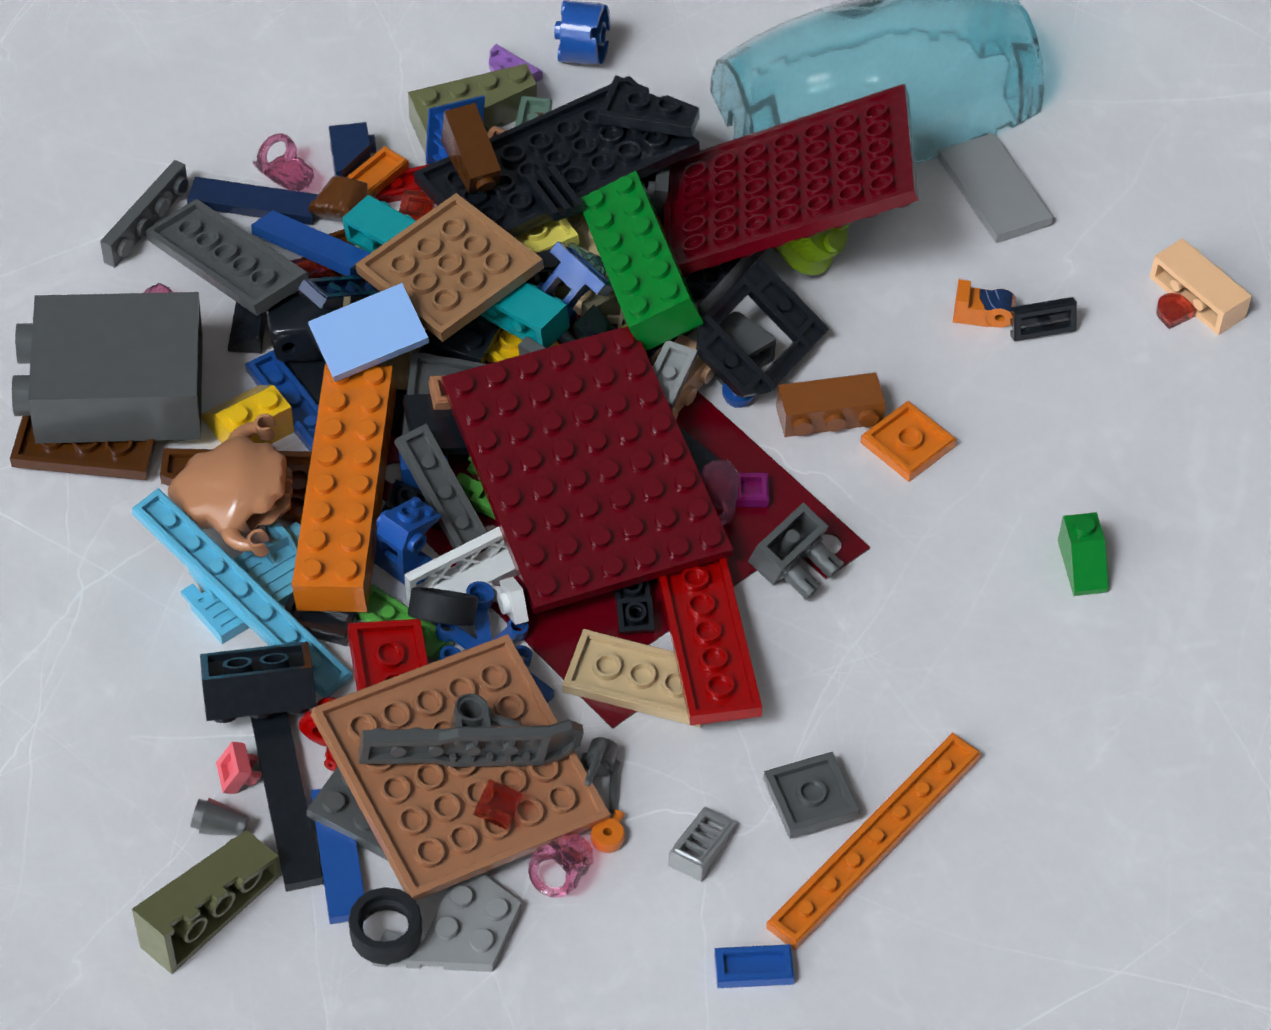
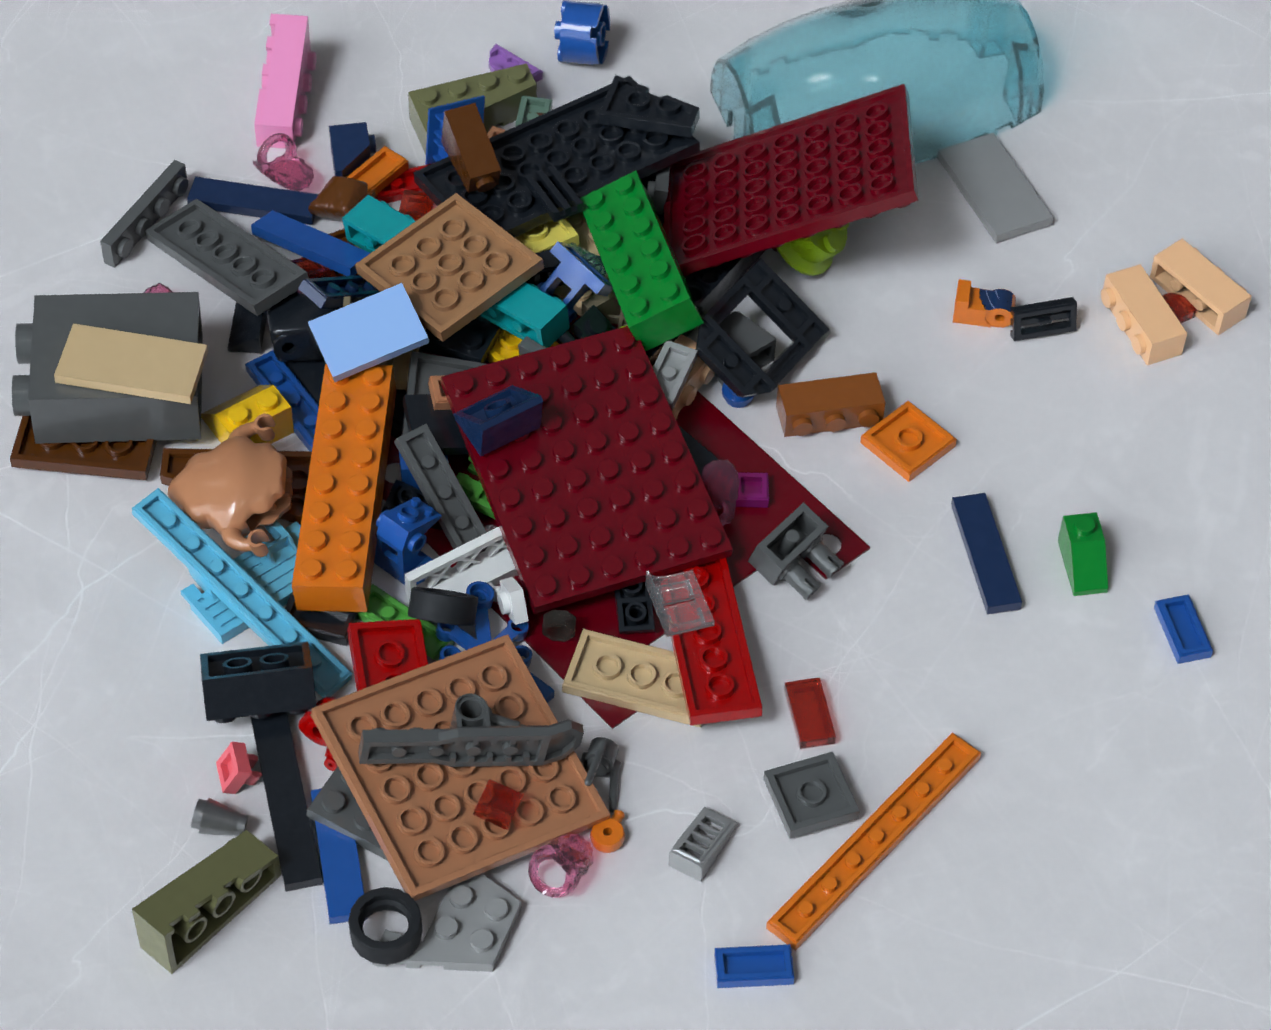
none -> tan tile [54,323,208,404]
none -> bright pink wedge [254,14,316,149]
none -> dark blue slope [453,385,543,457]
none -> clear smoke tile [542,610,576,642]
none -> clear piece [645,570,715,637]
none -> clear red tile [784,677,836,749]
none -> dark blue tile [951,493,1022,614]
none -> light nougat brick [1101,264,1187,365]
none -> blue tile [1154,594,1213,664]

